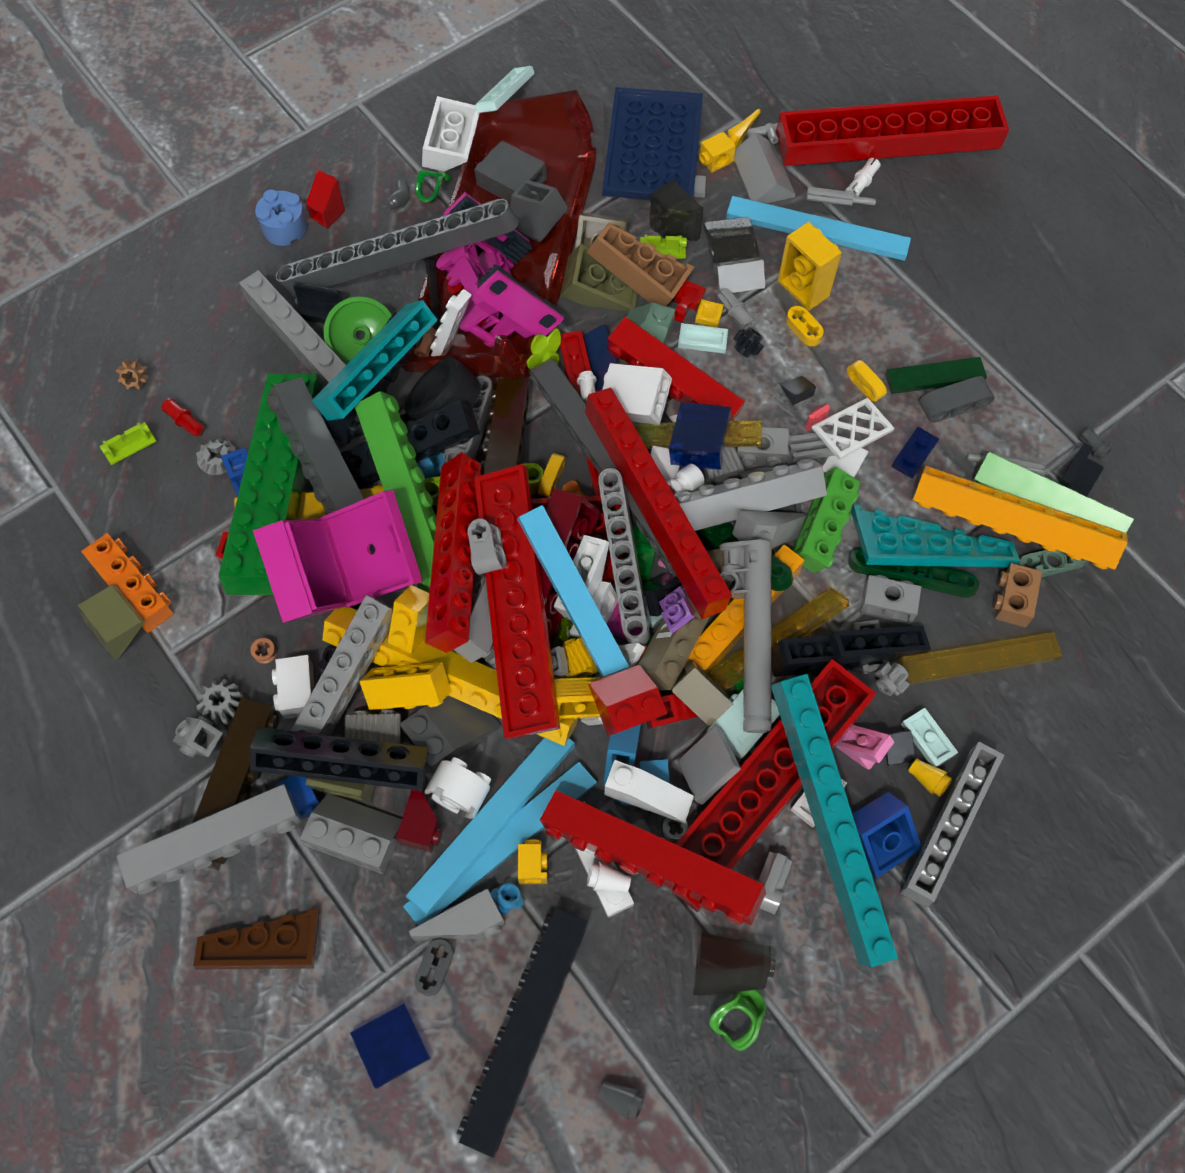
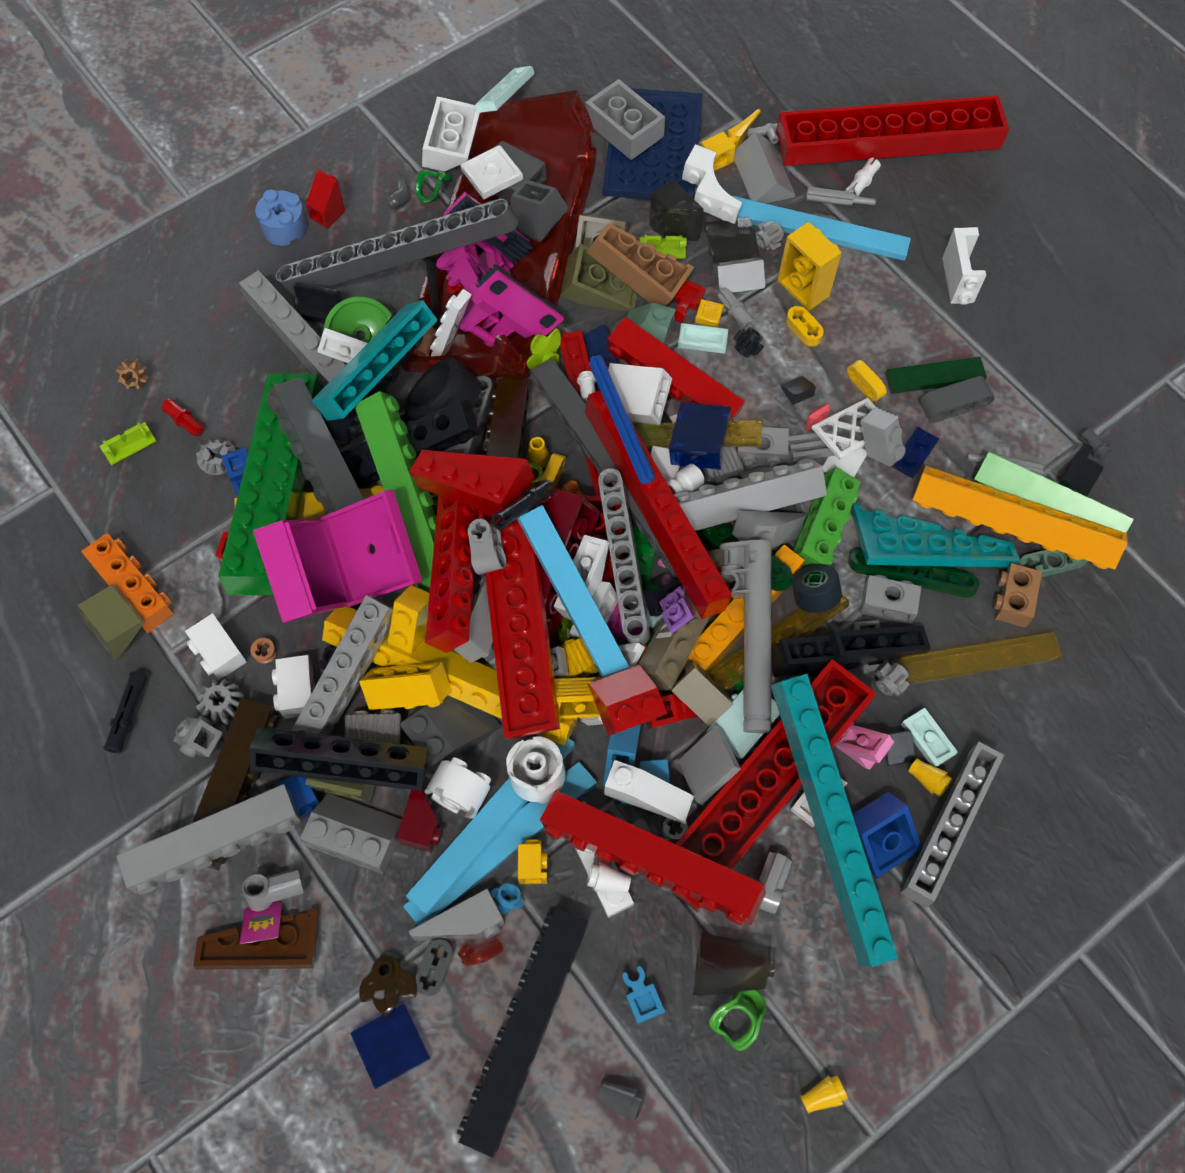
none -> black pin [103,671,147,754]
none -> white brick [185,613,247,680]
none -> dark pink sticker [240,902,282,944]
none -> light grey piece [242,868,304,912]
none -> white panel [317,328,368,363]
none -> dark brown plate [359,955,417,1017]
none -> red wedge [409,450,535,515]
none -> clear red arm [458,939,503,967]
none -> white tile [460,145,523,199]
none -> black pin [491,480,555,530]
none -> white brick [506,736,566,804]
none -> yellow cone [526,437,551,469]
none -> light grey brick [585,79,665,160]
none -> blue axle [589,355,655,485]
none -> dark azure plate [622,966,665,1025]
none -> white arch [682,144,742,224]
none -> light grey gear [755,221,784,251]
none -> black wheel [792,564,842,613]
none -> yellow cone [800,1075,848,1114]
none -> light grey brick [860,407,905,467]
none -> white panel [942,227,986,304]

